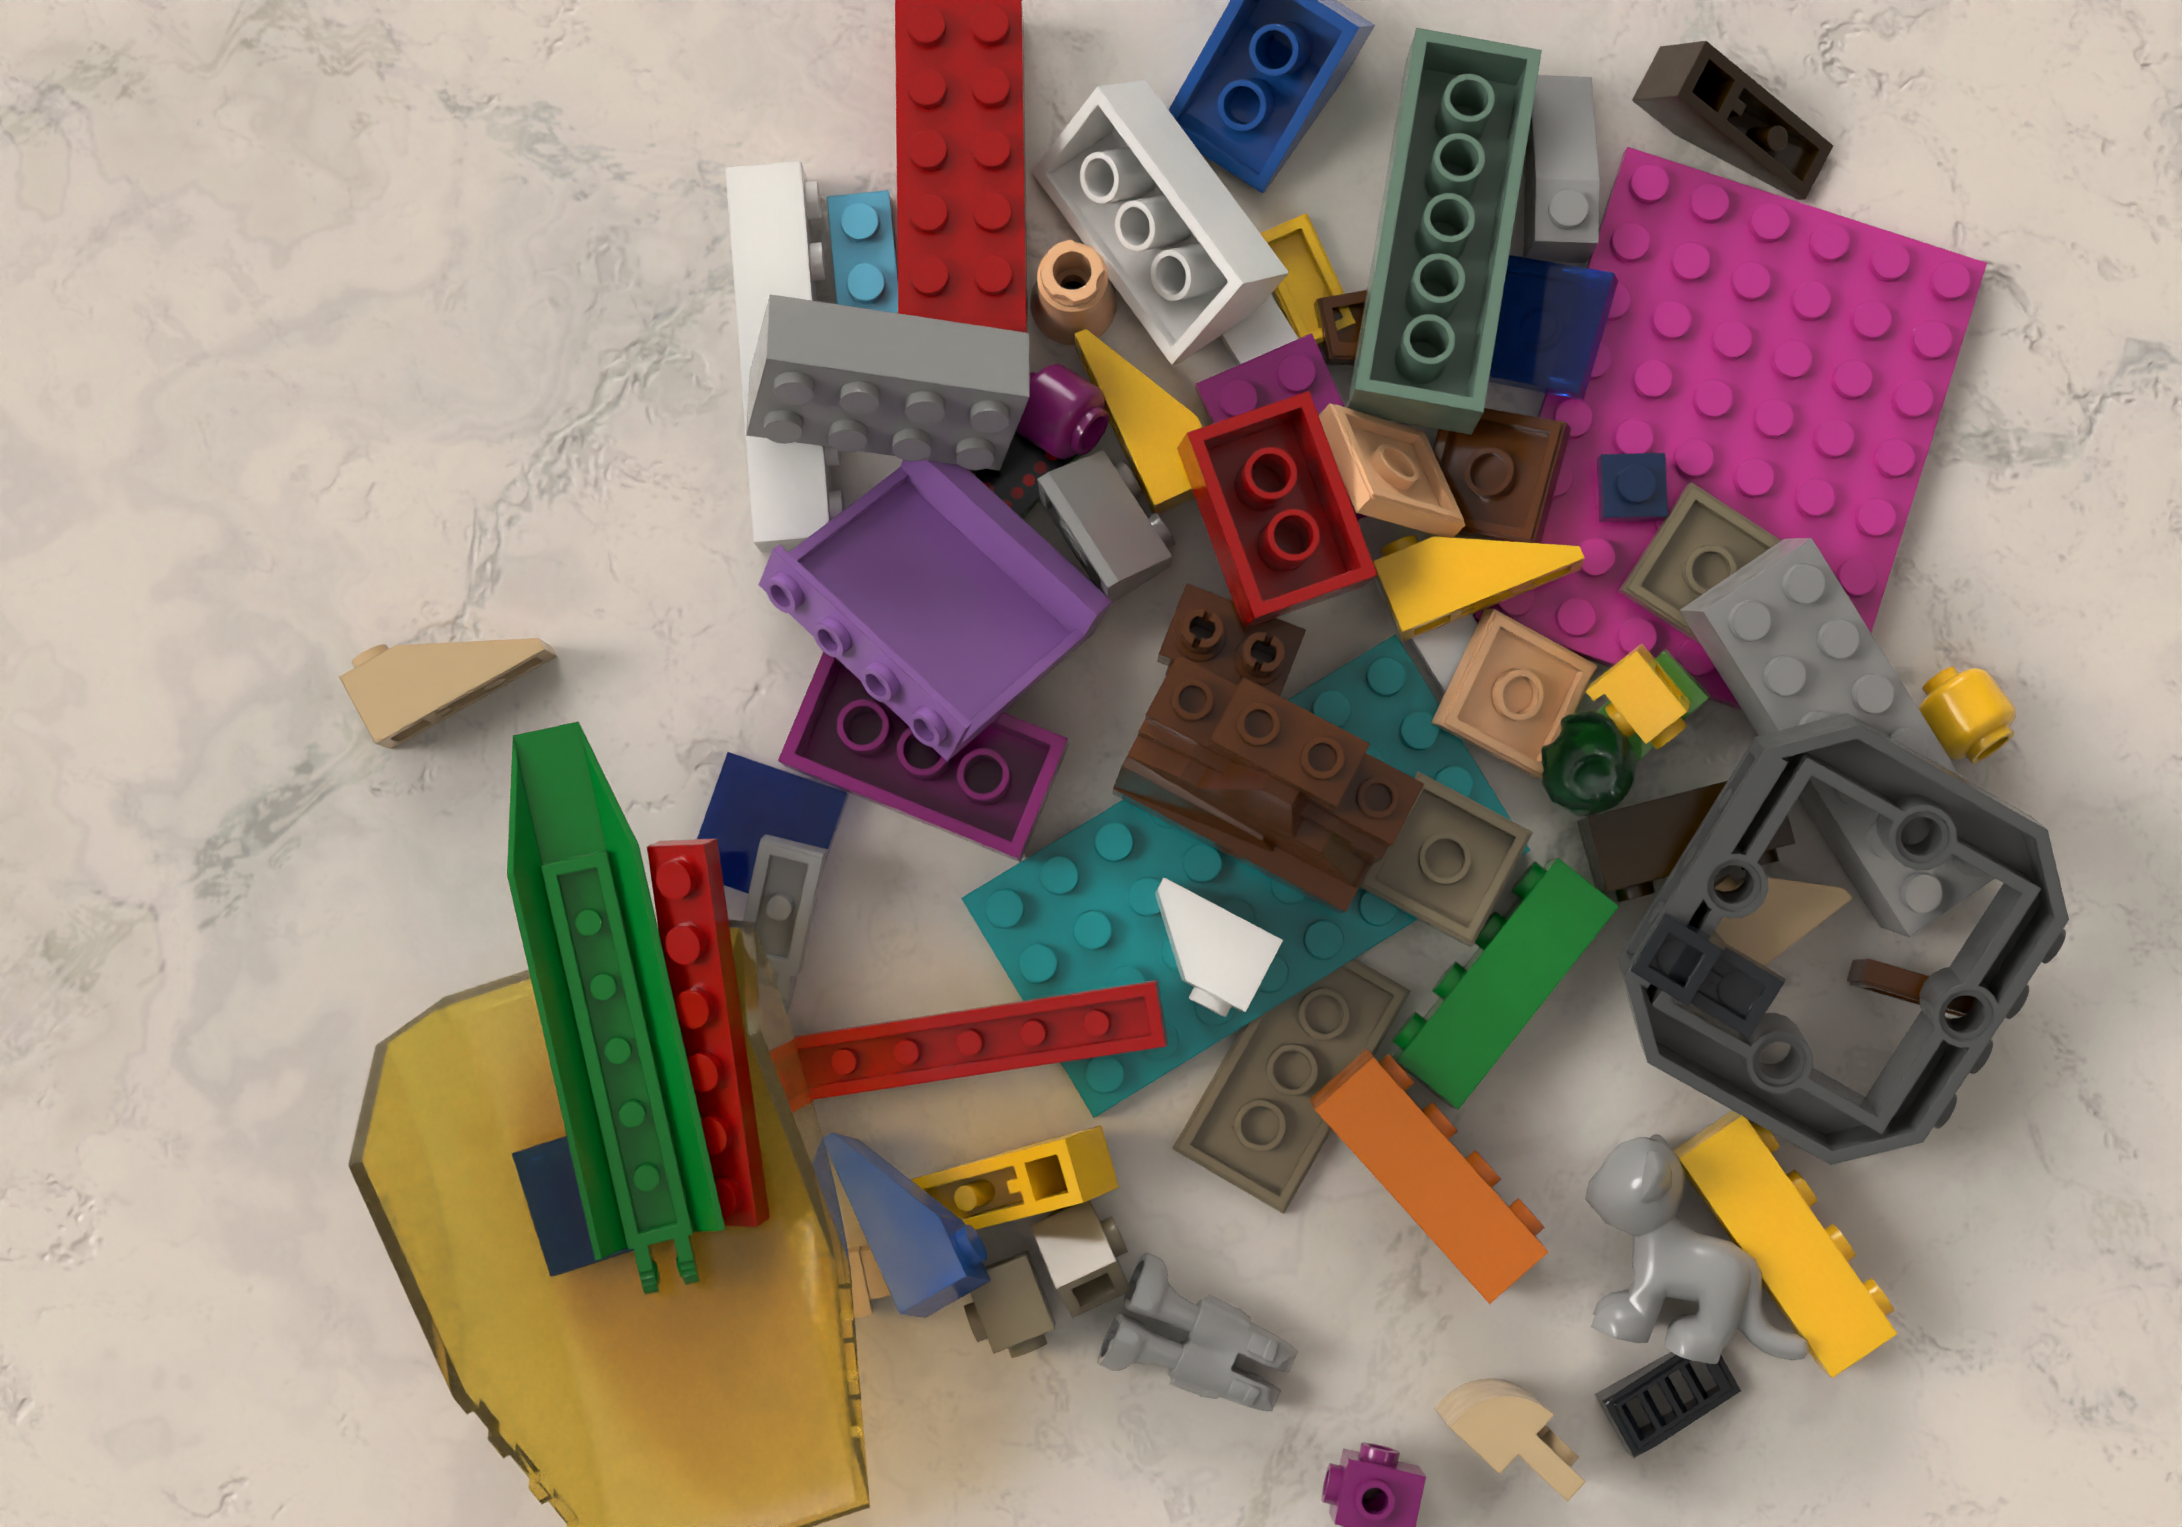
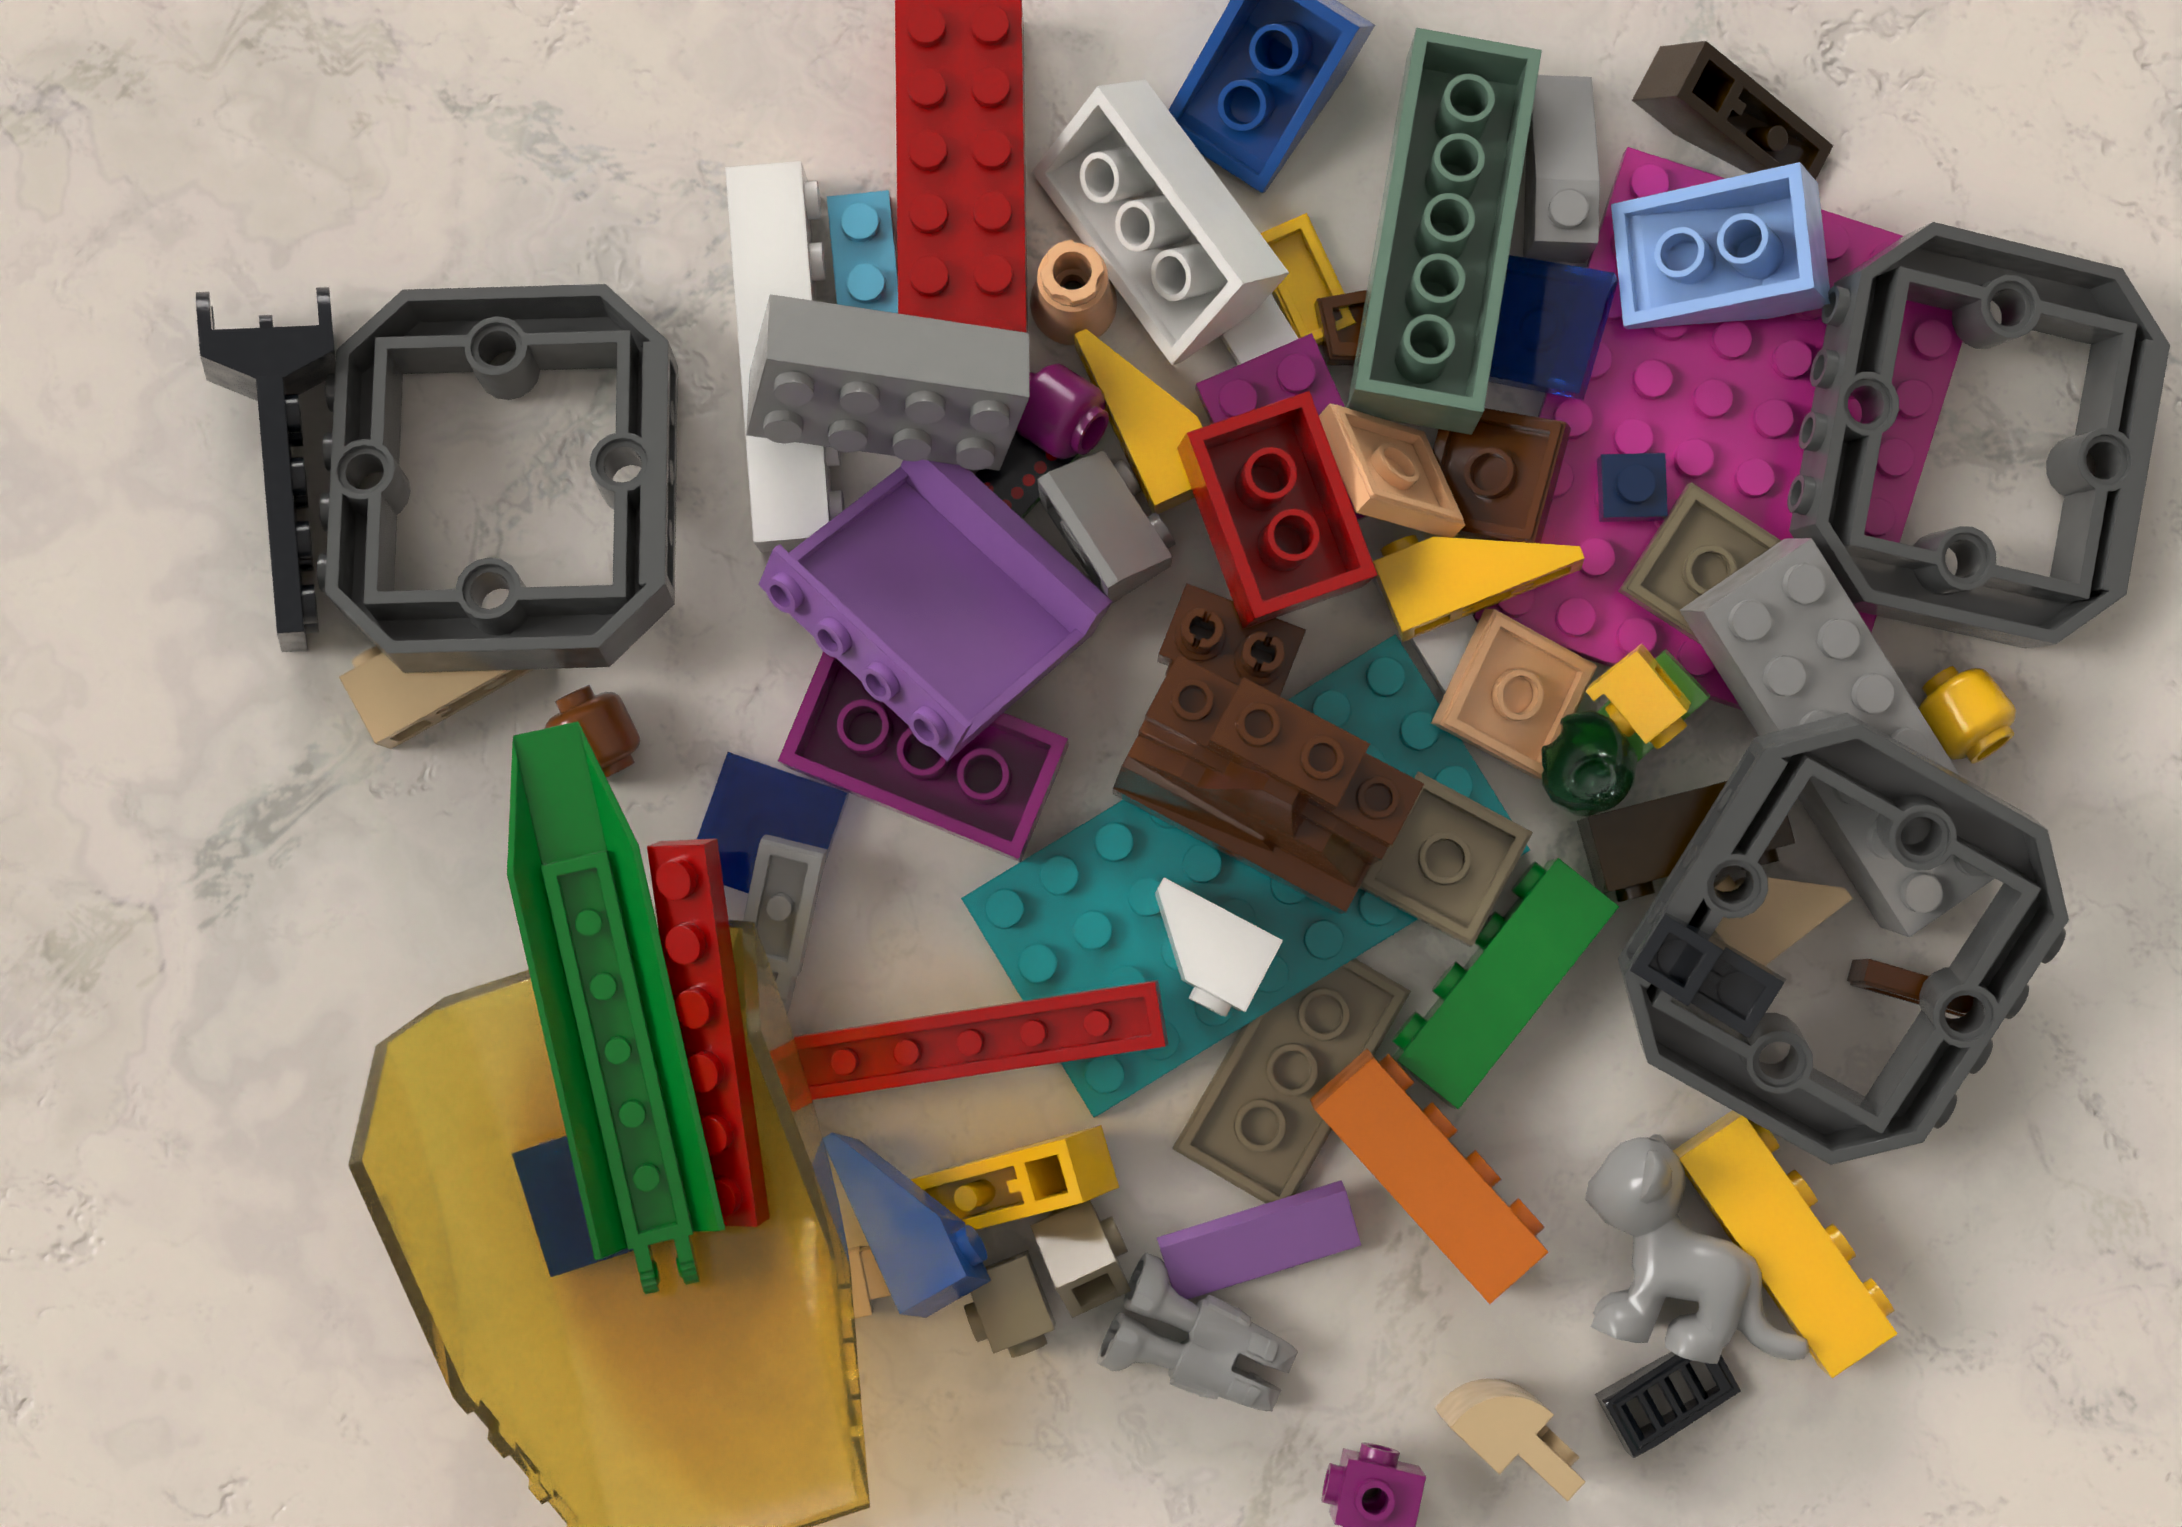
none -> black hinge [196,287,336,652]
none -> dark grey panel [317,284,678,673]
none -> dark orange head [545,685,640,778]
none -> medium lavender tile [1157,1180,1361,1300]
none -> light blue slope [1611,162,1830,329]
none -> dark grey panel [1787,222,2170,649]

